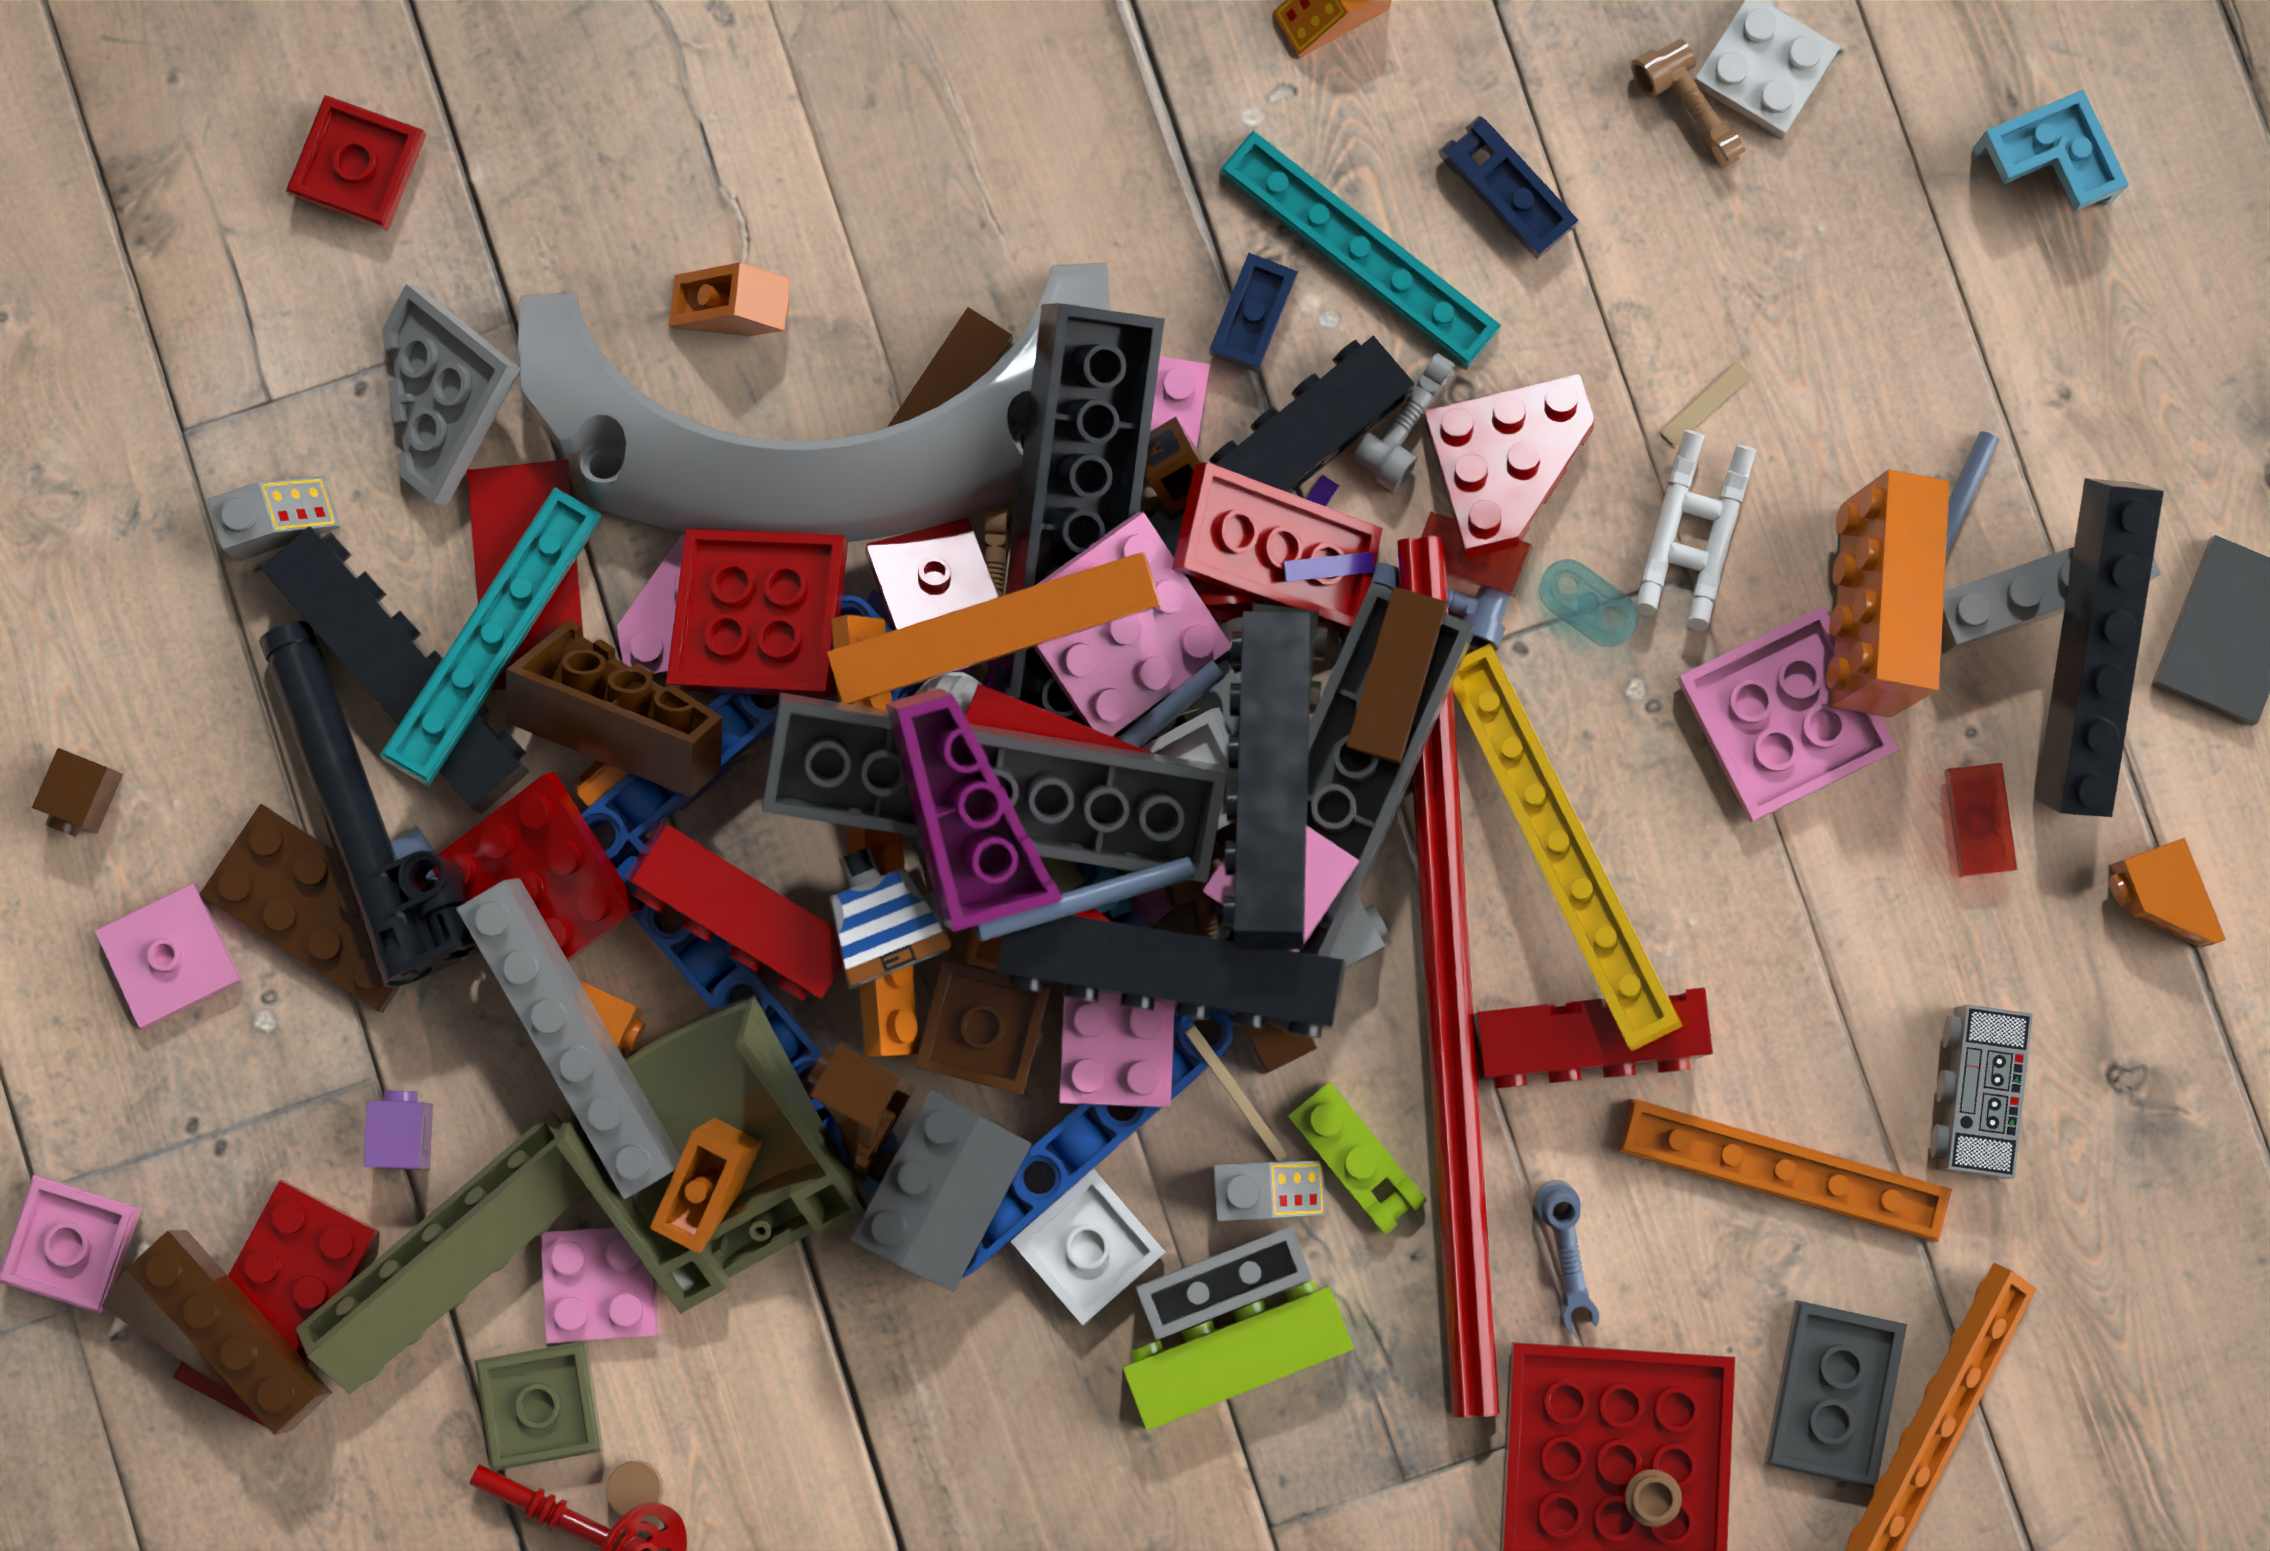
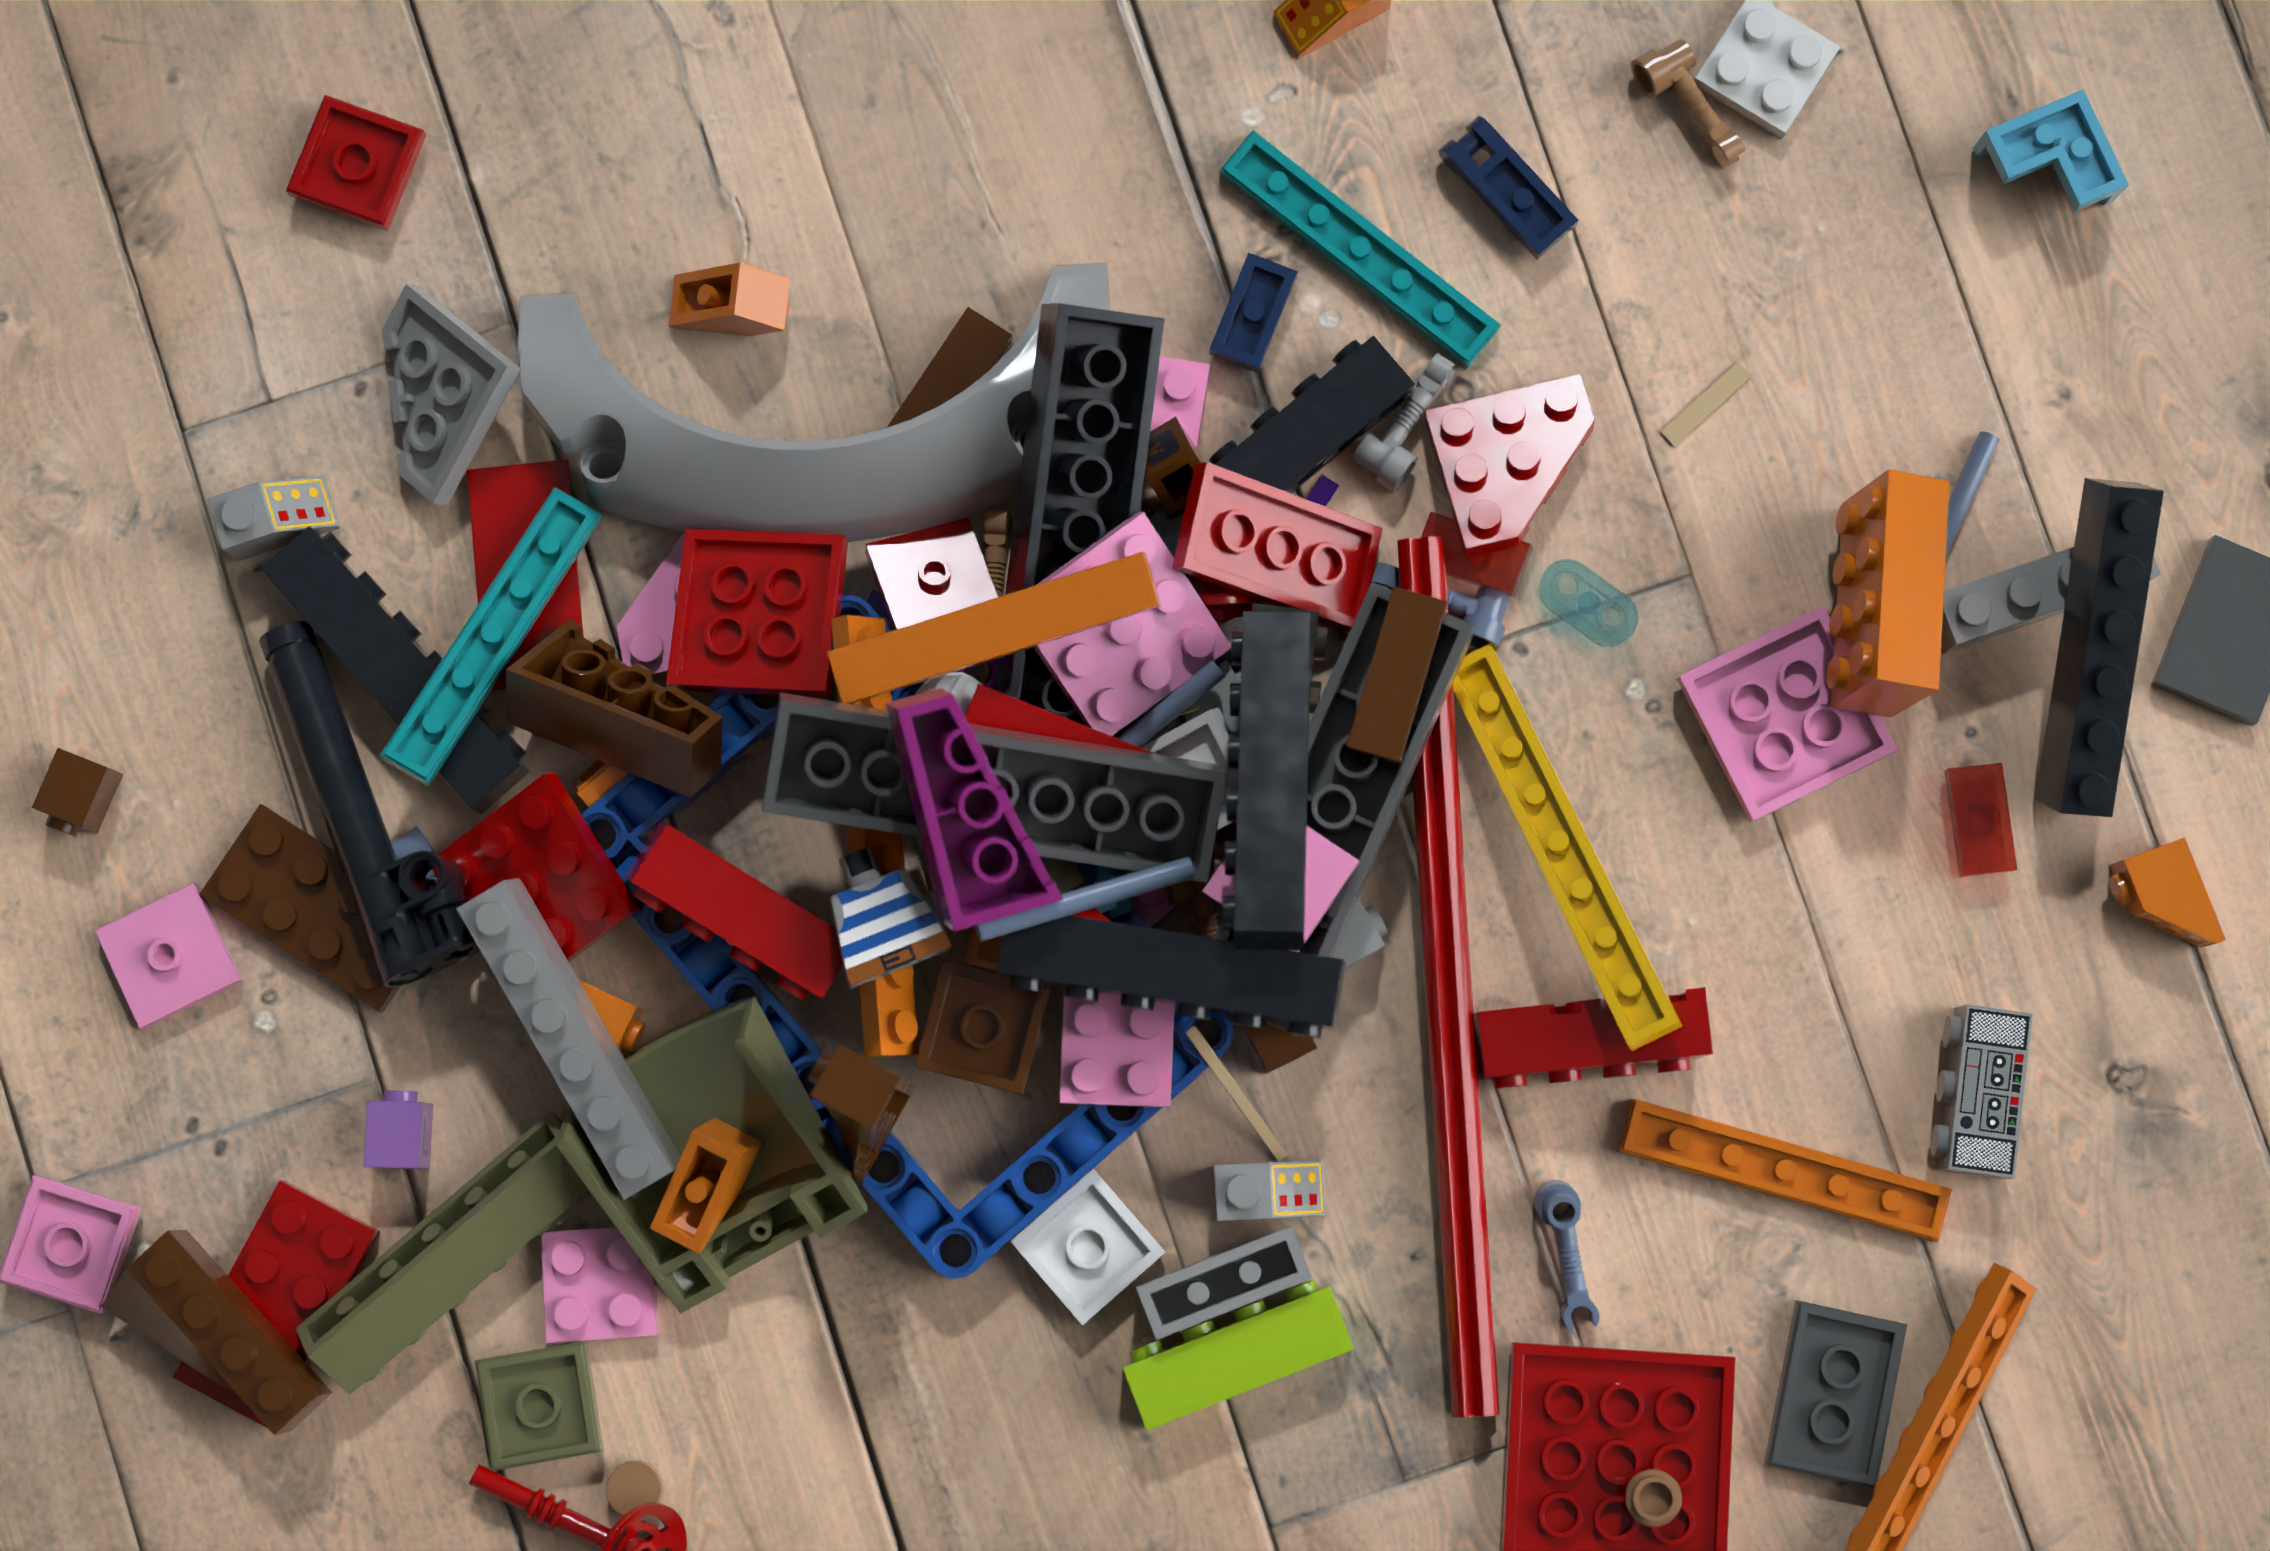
dark grey slope [851,1090,1032,1292] -> none
piece [1283,552,1375,582] -> none
lime plate [1287,1082,1427,1236] -> none
white piece [1635,430,1757,631] -> none

